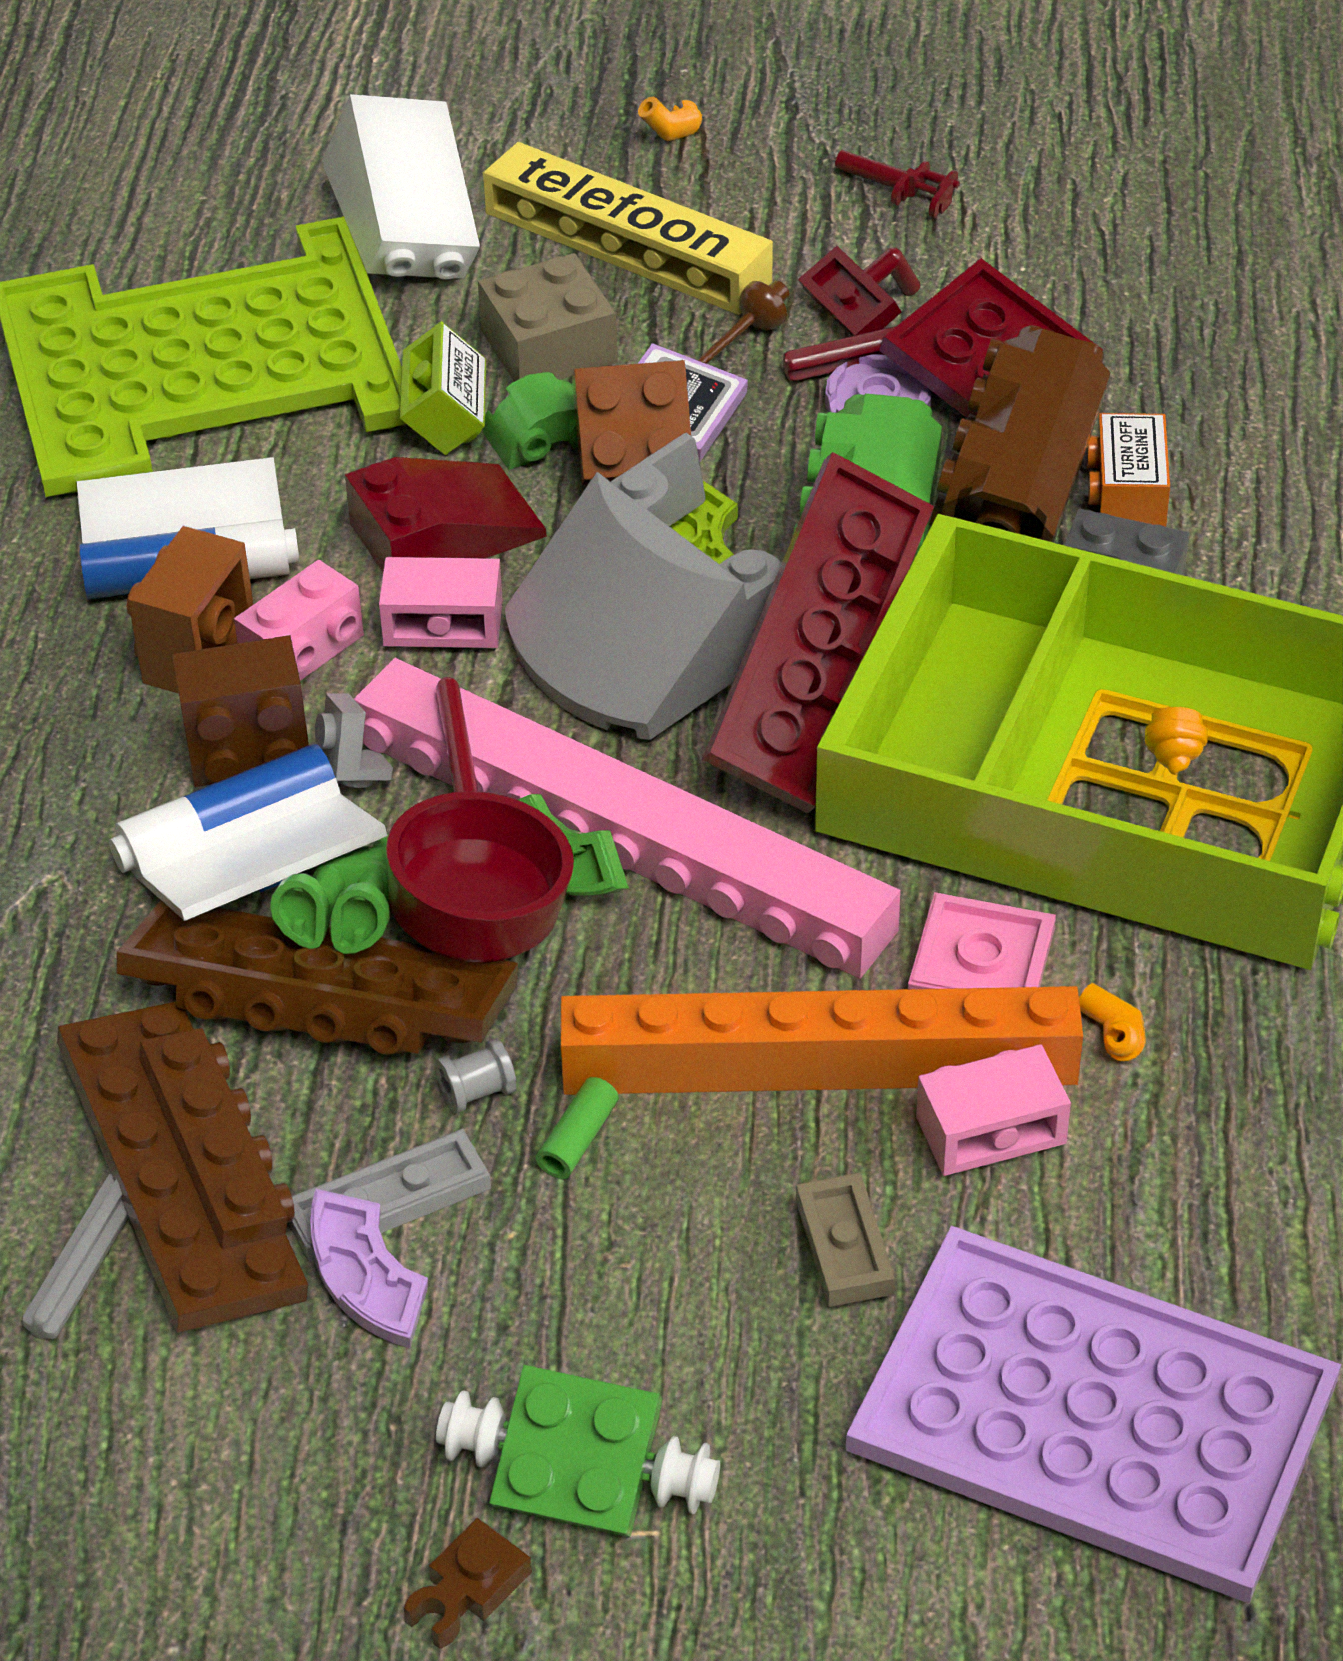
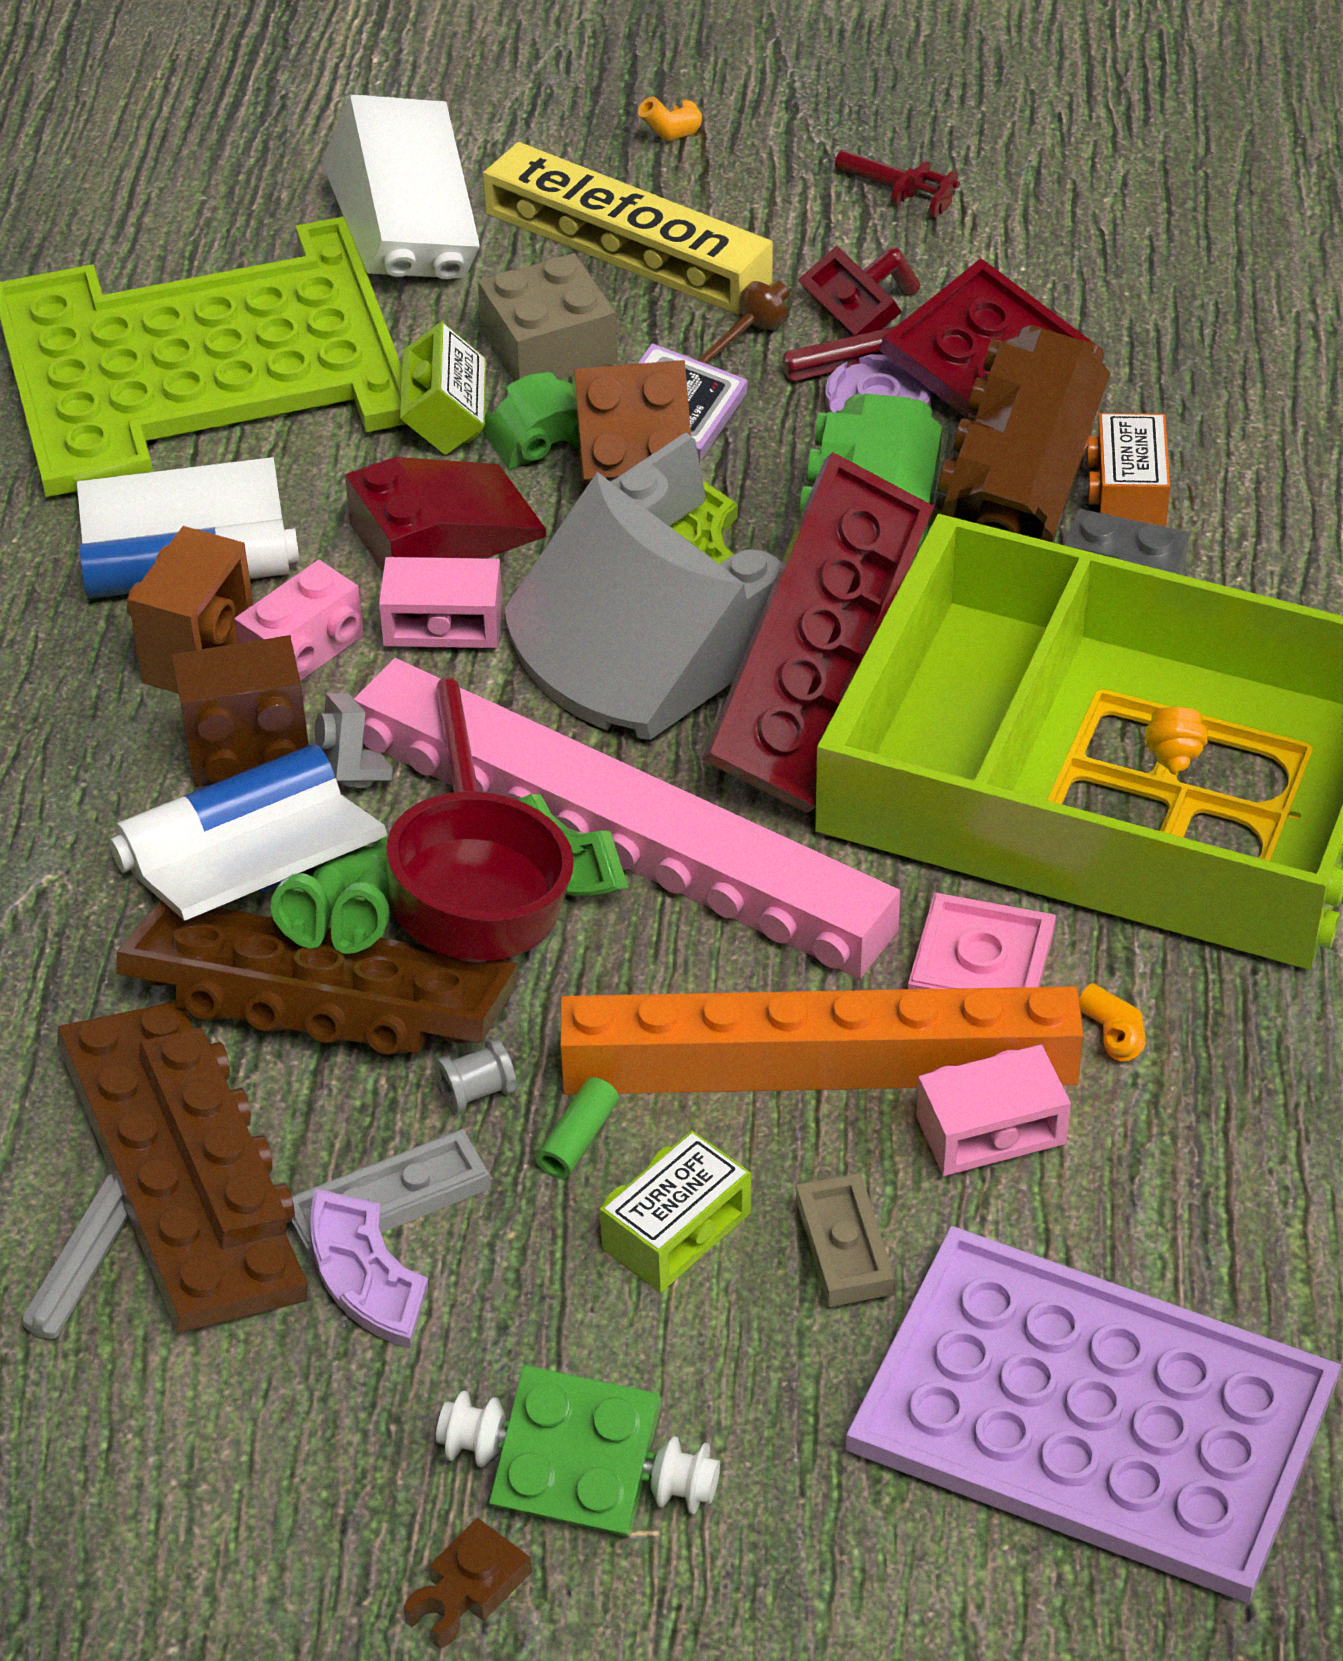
none -> brick [600,1130,751,1293]

